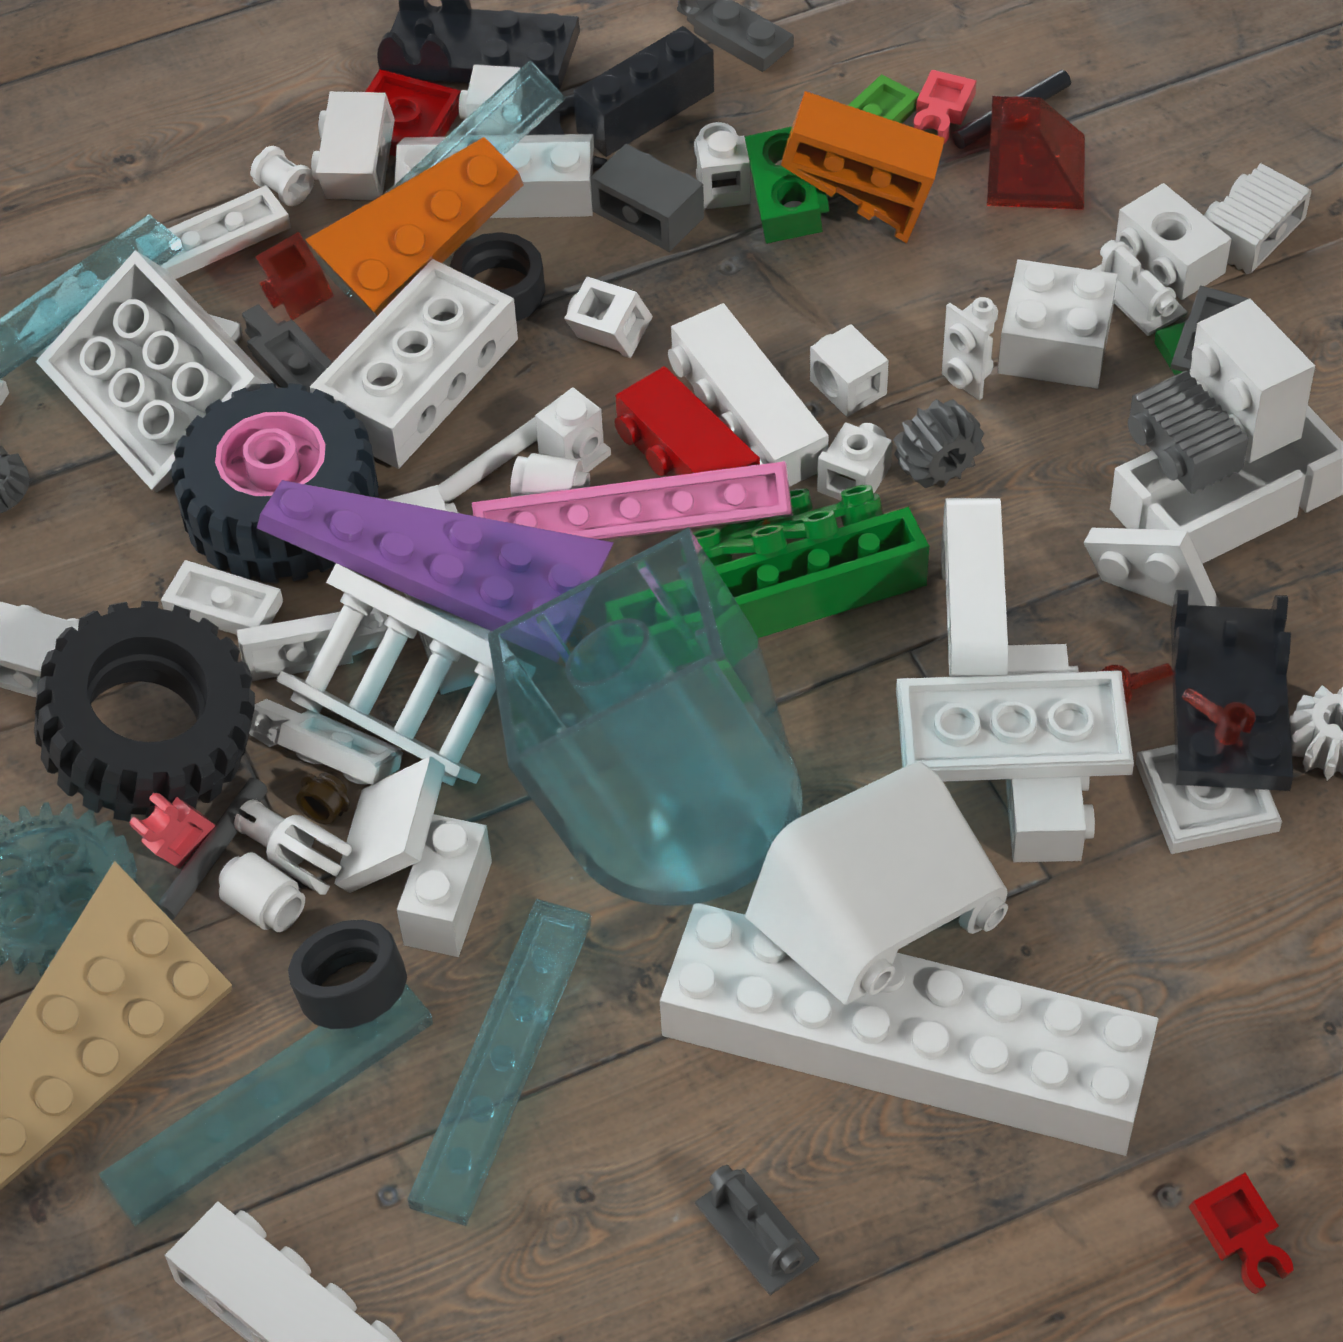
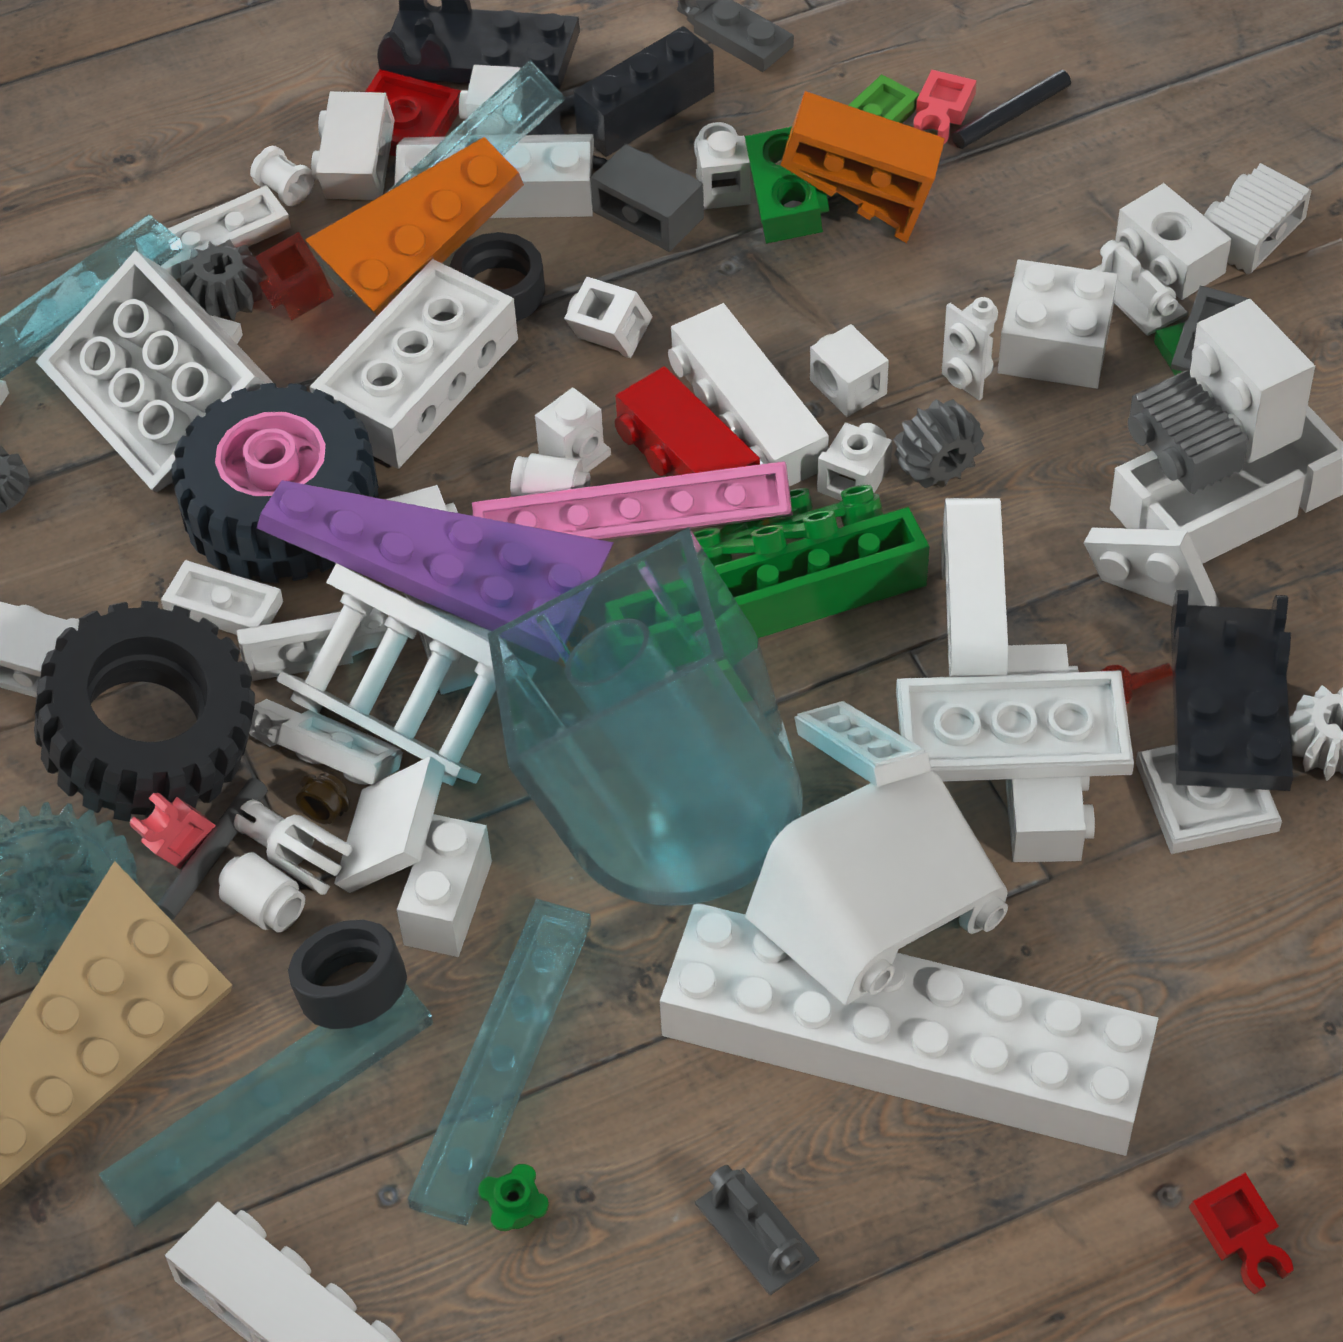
dark grey hinge [242,304,332,392] -> none
white bar [438,417,537,505] -> none
clear red slope [987,96,1085,210] -> none
clear red hand [1182,688,1256,745] -> none
none -> dark grey gear [180,239,264,321]
none -> green plate [478,1164,549,1231]
none -> white tile [794,701,931,787]

